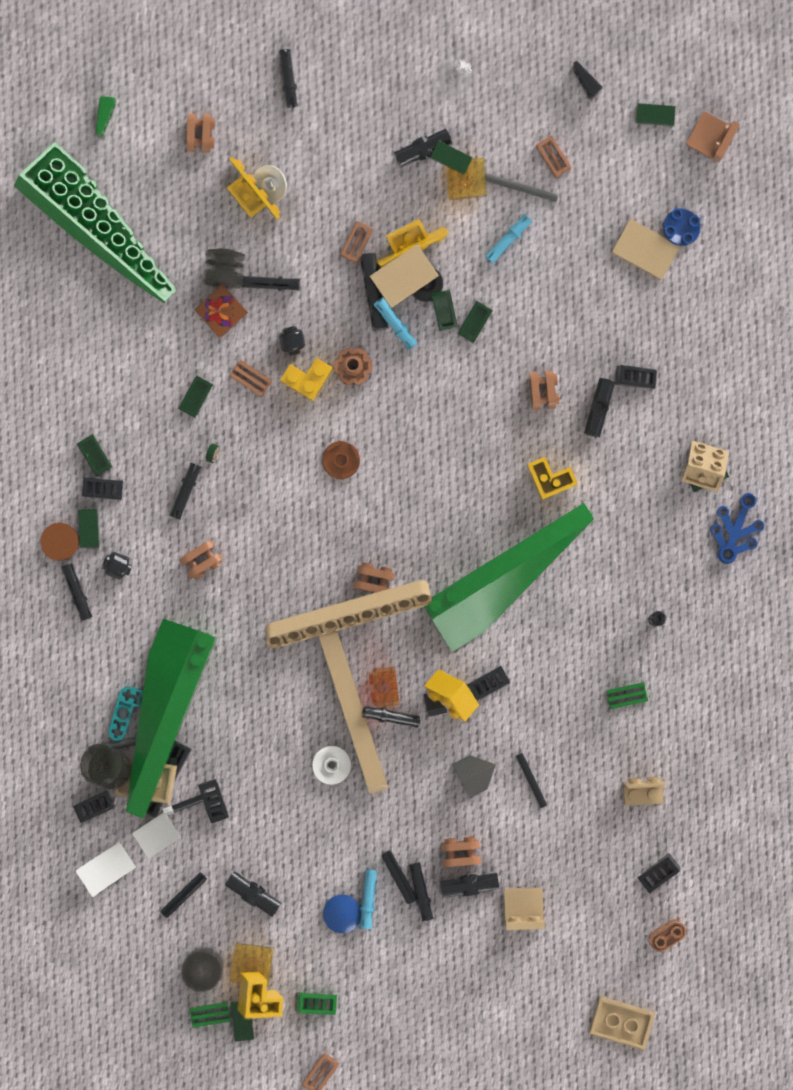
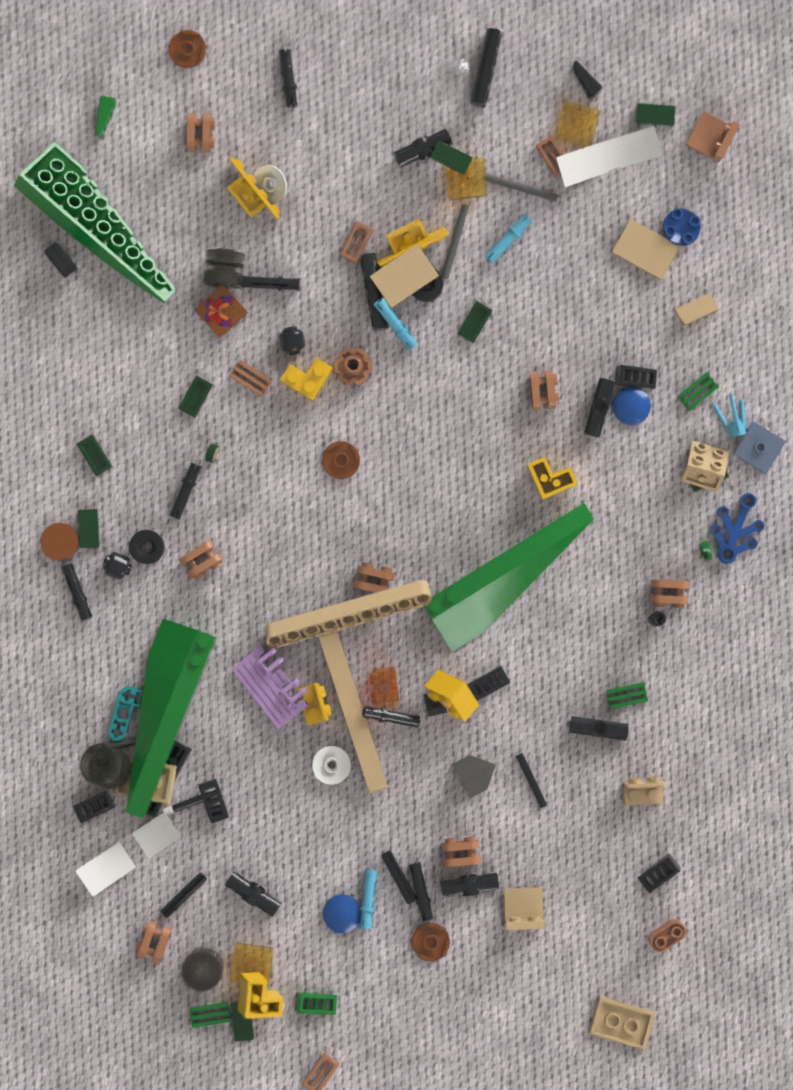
black slope [82,477,123,500] -> none
dark green tile [431,289,458,331] -> none
none -> black tyre [44,242,77,278]
none -> black tyre [129,530,165,564]
none -> nougat brick [135,921,172,965]
none -> dark orange tile [168,30,206,68]
none -> lavender hinge [232,645,309,729]
none -> yellow bracket [297,682,332,725]
none -> dark orange tile [412,922,450,962]
none -> dark grey bar [442,204,469,279]
none -> black brick [470,28,502,108]
none -> clear yellow plate [555,100,601,147]
none -> white sticker [556,126,663,187]
none -> black piece [569,716,629,741]
none -> blue dish [612,387,651,425]
none -> nougat brick [650,579,689,608]
none -> tan slope [675,293,719,327]
none -> green tile [677,372,719,411]
none -> green tile [699,541,712,561]
none -> medium azure plant [712,393,747,437]
none -> sand blue plate [733,421,786,474]

